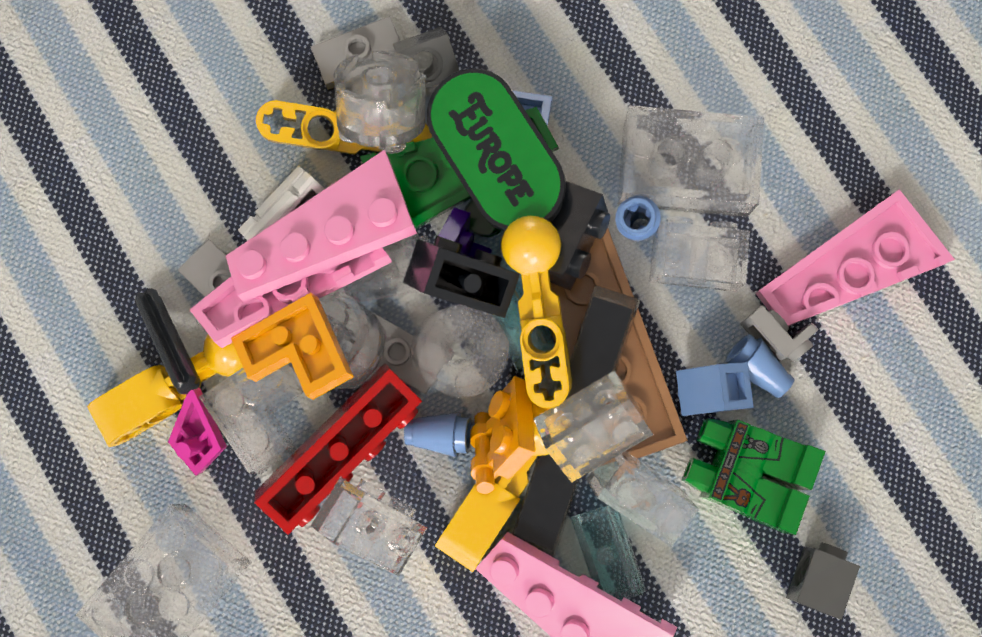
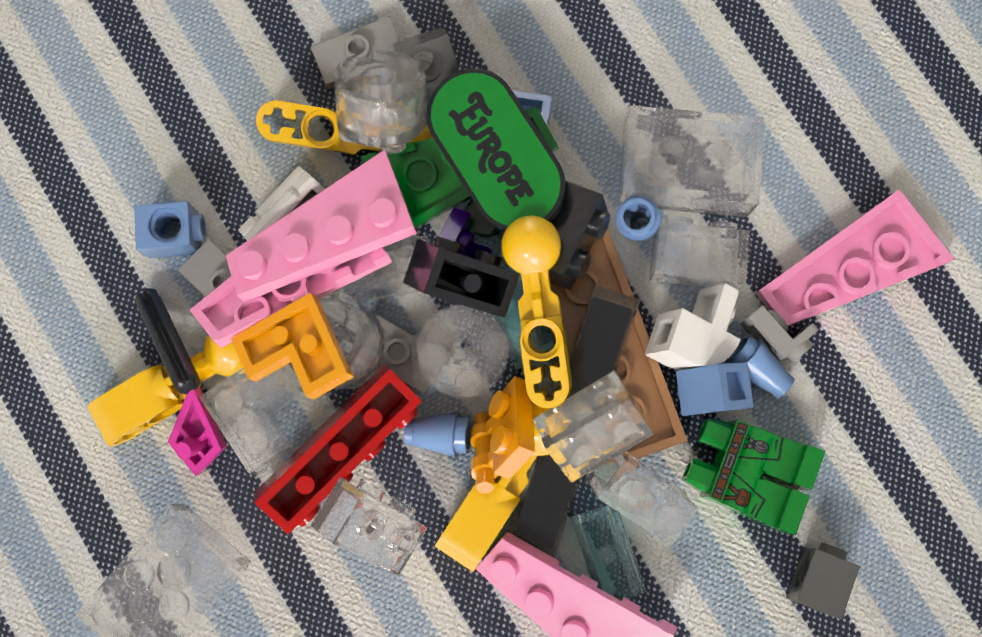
none -> medium blue brick [134,201,207,259]
none -> white brick [644,283,741,370]

